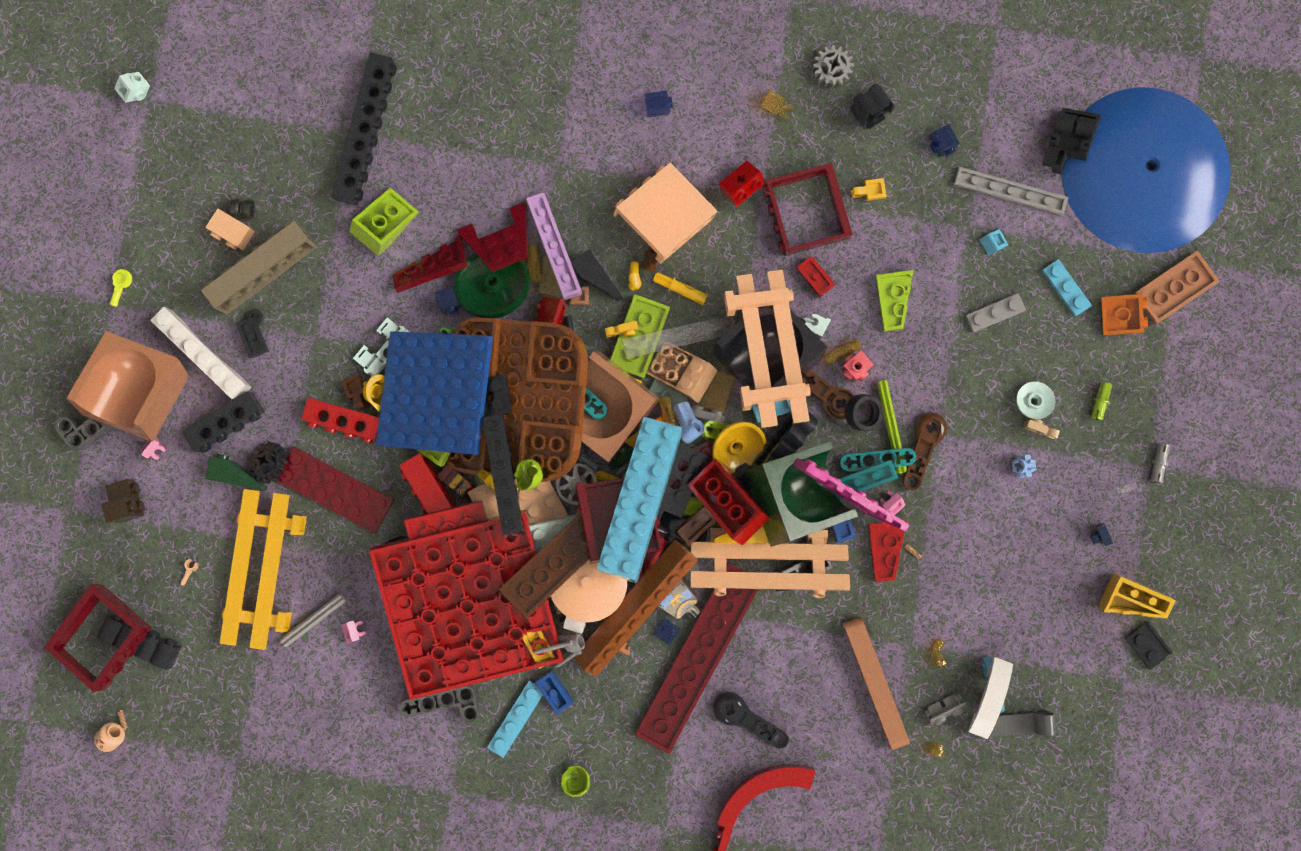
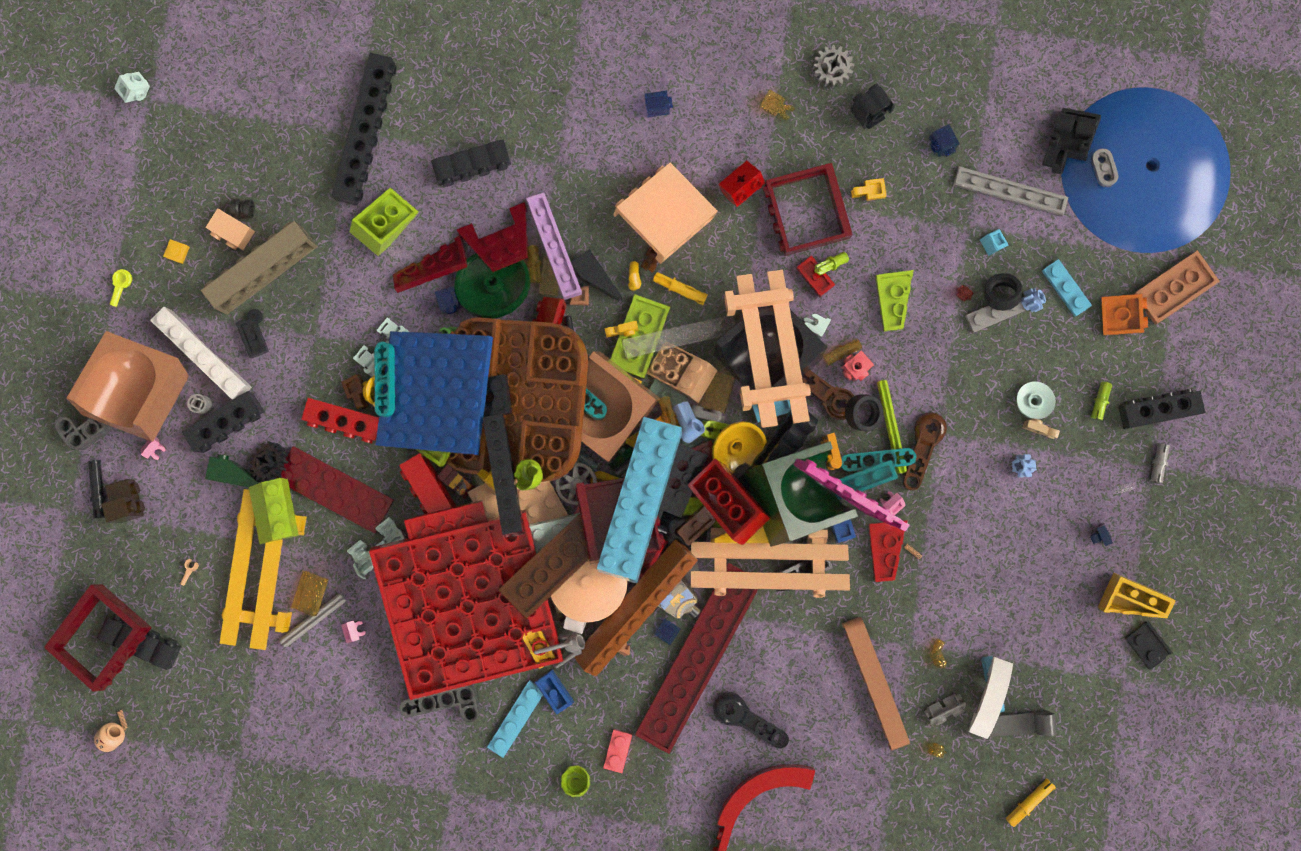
none -> black pin [88,460,106,519]
none -> yellow plate [163,239,190,264]
none -> light grey wheel [187,394,212,415]
none -> lime slope [249,478,299,544]
none -> clear yellow plate [291,571,329,616]
none -> light aqua piece [347,517,407,579]
none -> teal beam [374,342,395,417]
none -> black brick [431,139,511,187]
none -> coral plate [604,729,632,773]
none -> lime axle [814,252,849,275]
none -> light orange plate [820,433,842,470]
none -> clear red plate [956,285,974,302]
none -> black tyre [984,273,1022,311]
none -> yellow axle [1006,778,1056,827]
none -> light blue gear [1021,288,1046,312]
none -> light grey plate [1091,149,1118,187]
none -> black brick [1119,388,1206,429]

